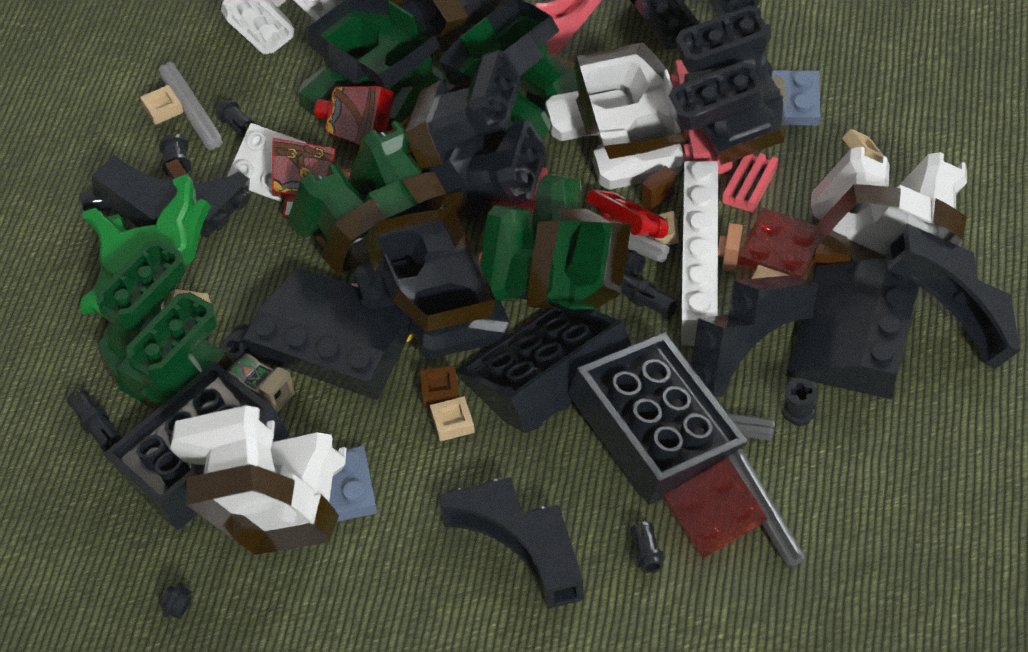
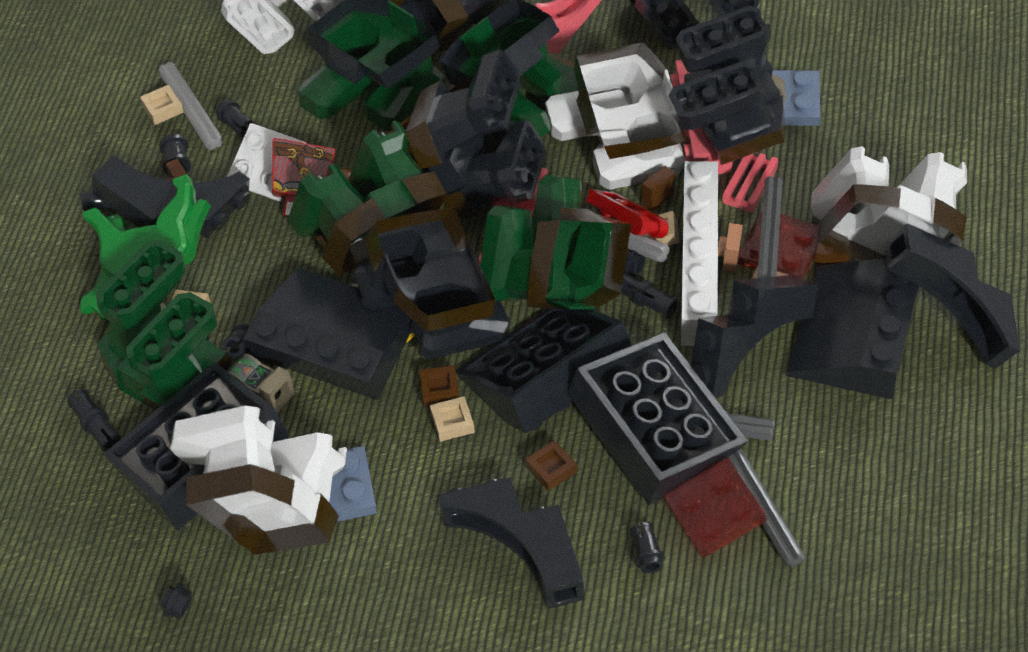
torso [314,86,395,145] -> none
black bush [783,378,818,426] -> none
tan plate [842,129,884,162] -> none
none -> reddish brown plate [525,440,578,491]
none -> dark grey axle [757,176,783,278]

